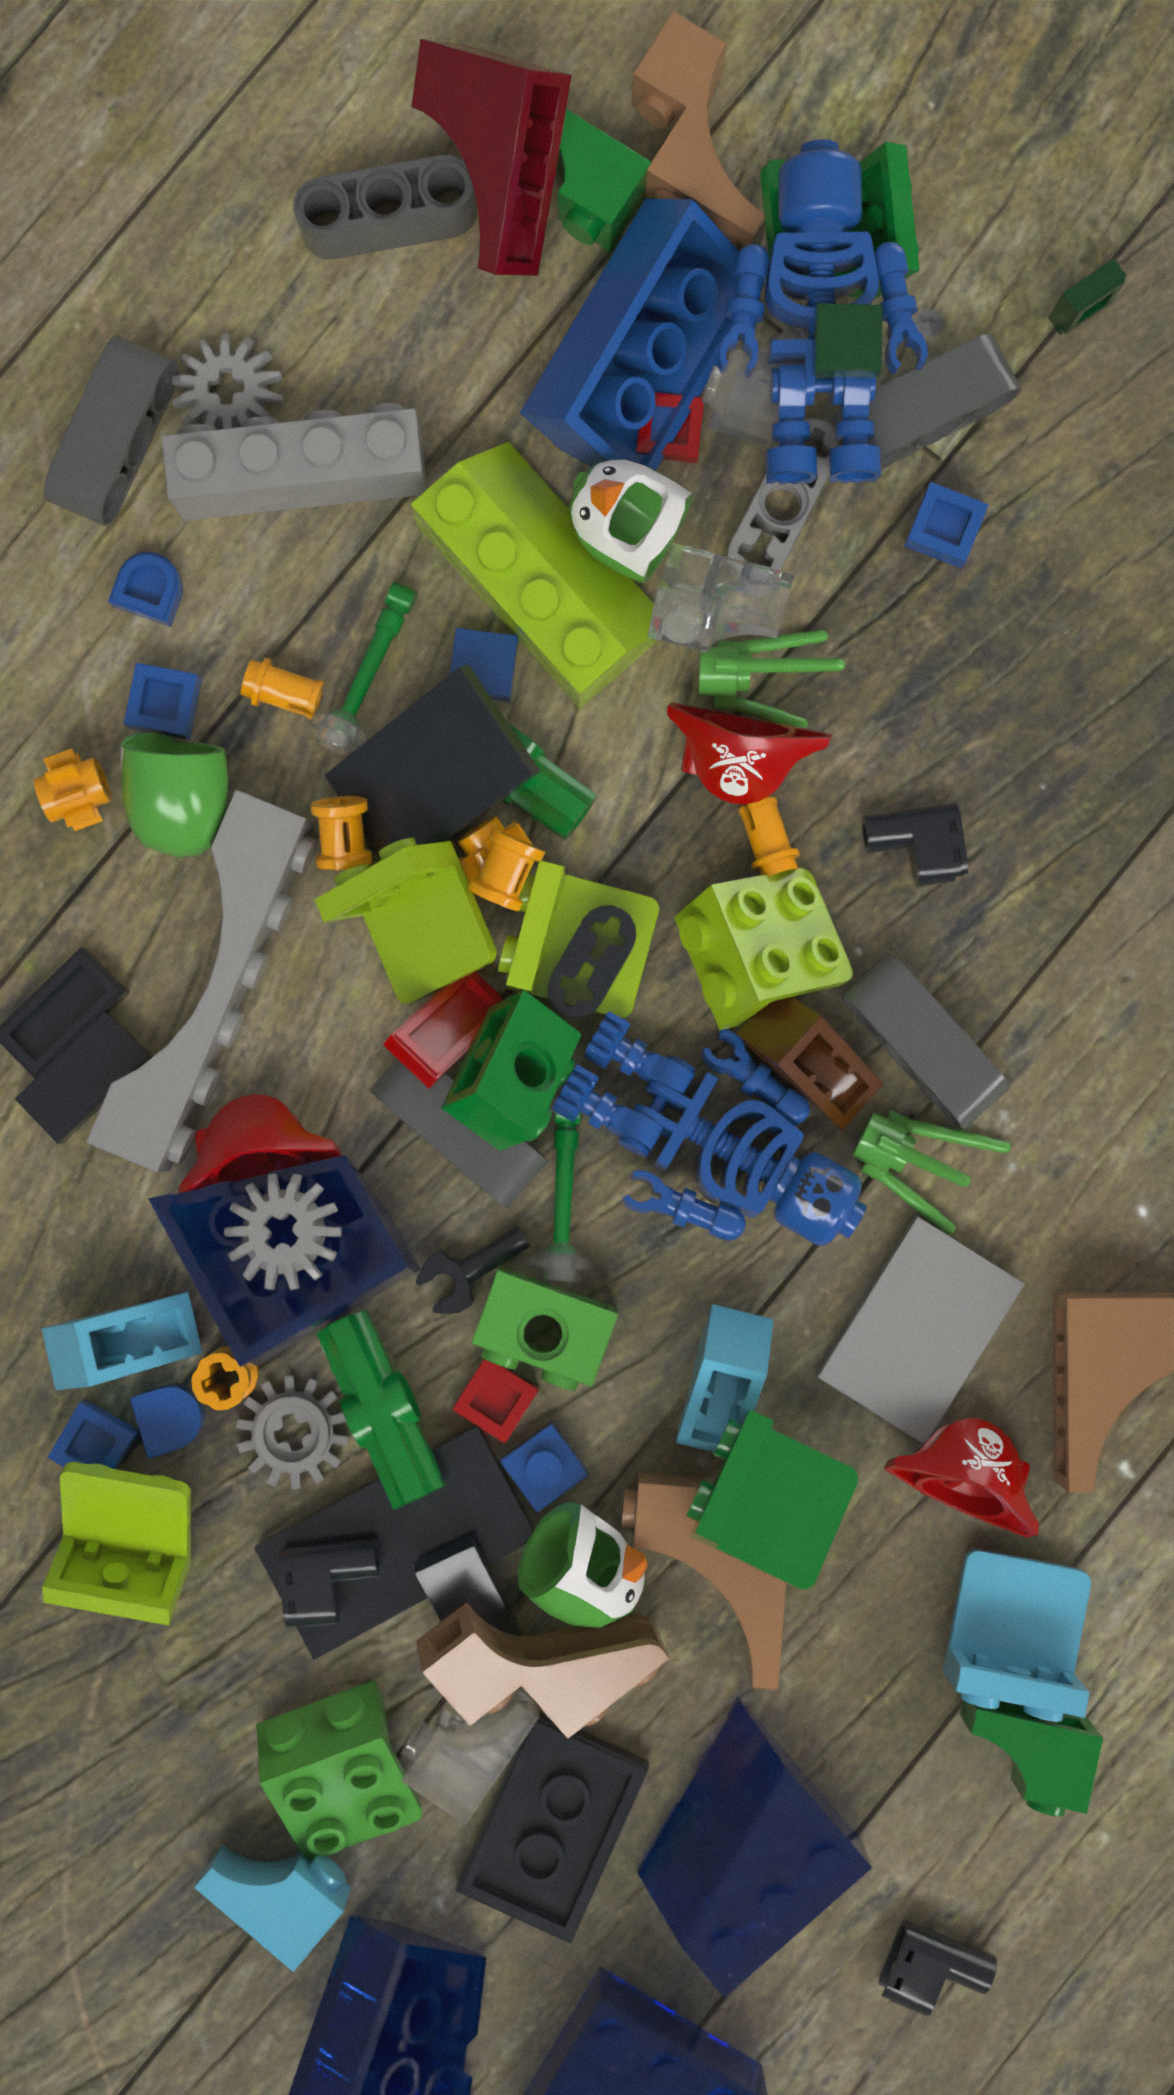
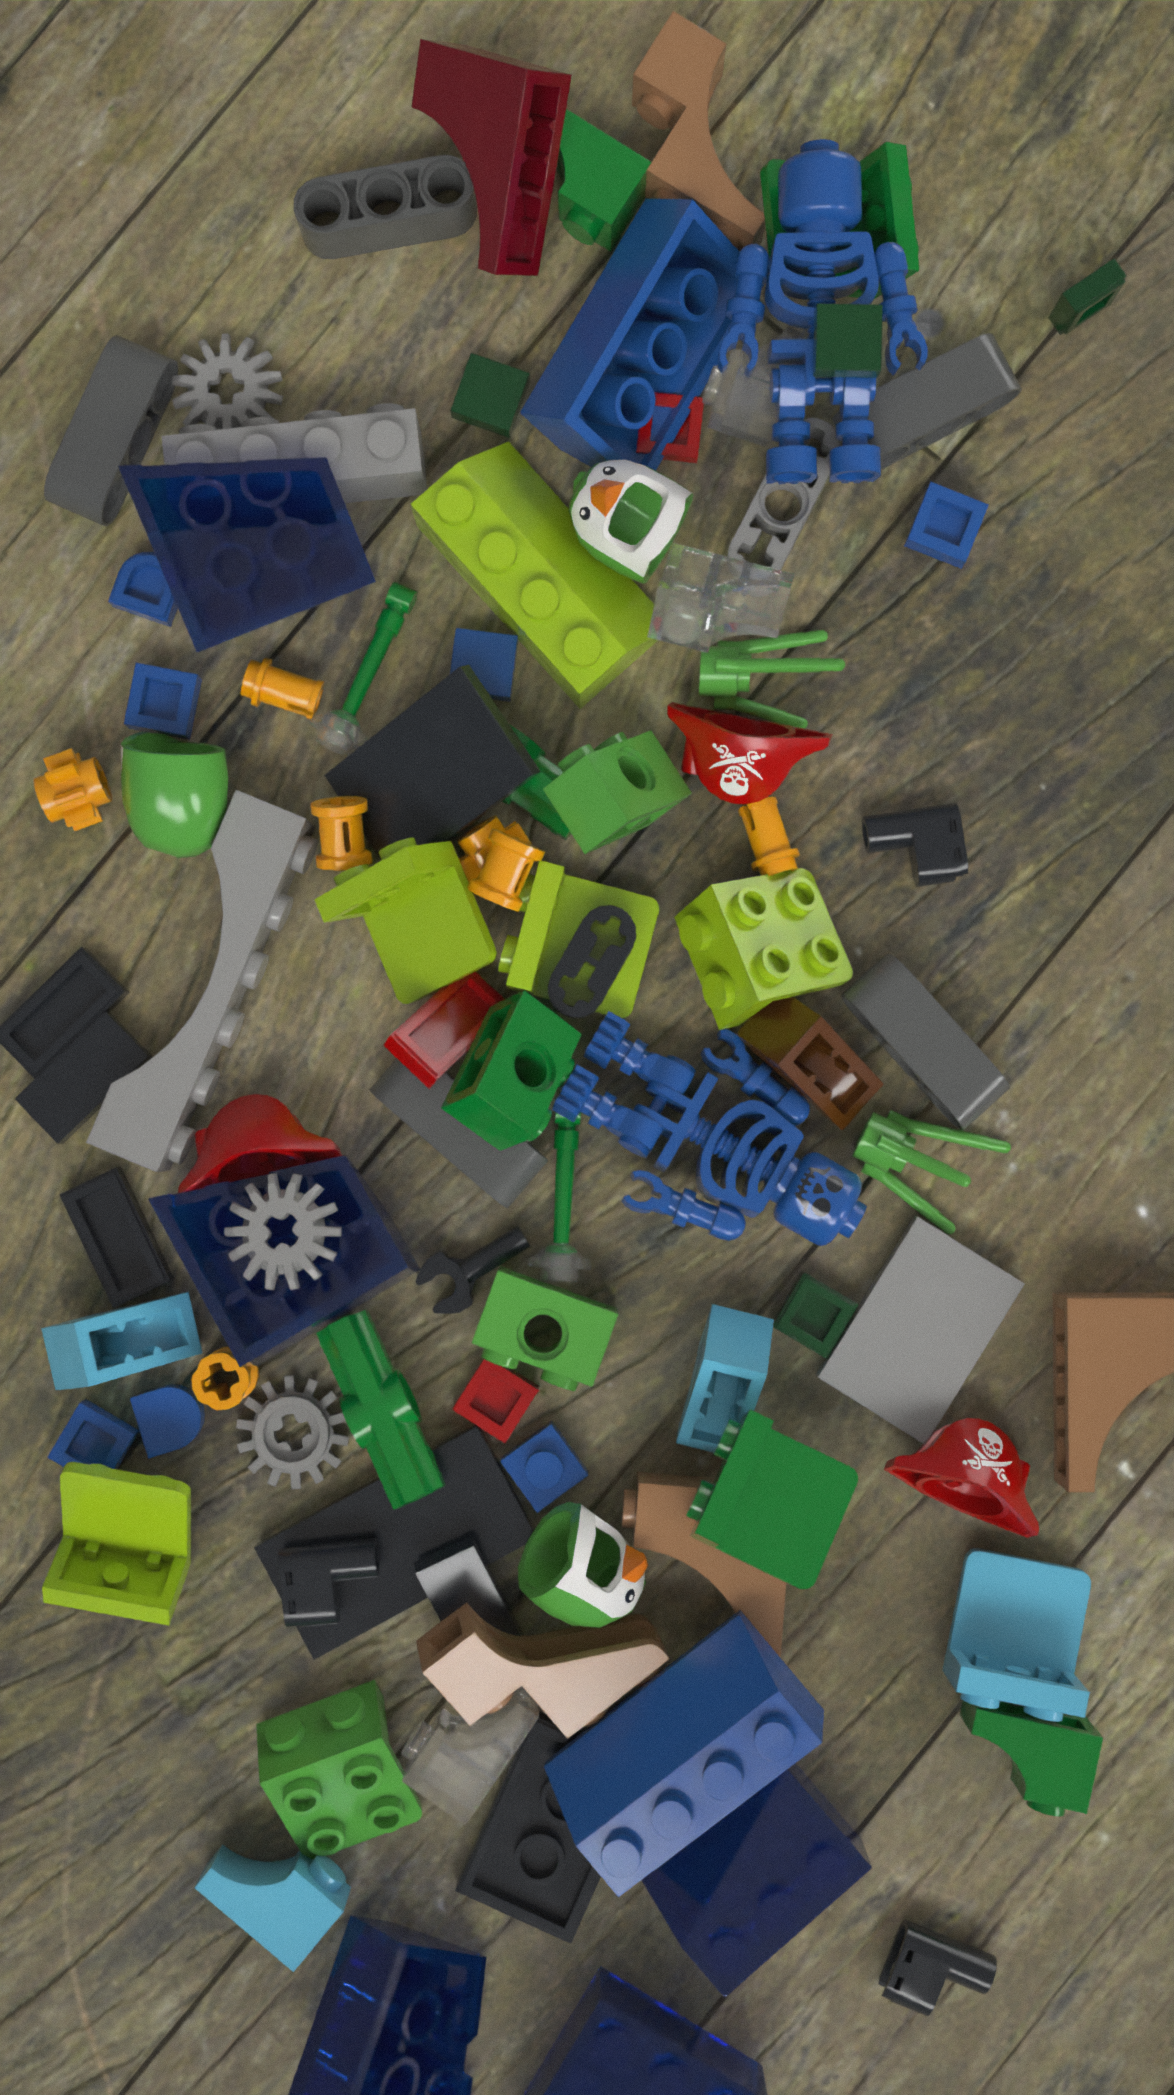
none -> black tile [60,1167,174,1308]
none -> clear blue wedge [118,457,377,653]
none -> dark green tile [450,353,530,438]
none -> bright green brick [543,730,692,854]
none -> blue slope [544,1610,824,1897]
none -> dark green tile [773,1271,858,1359]

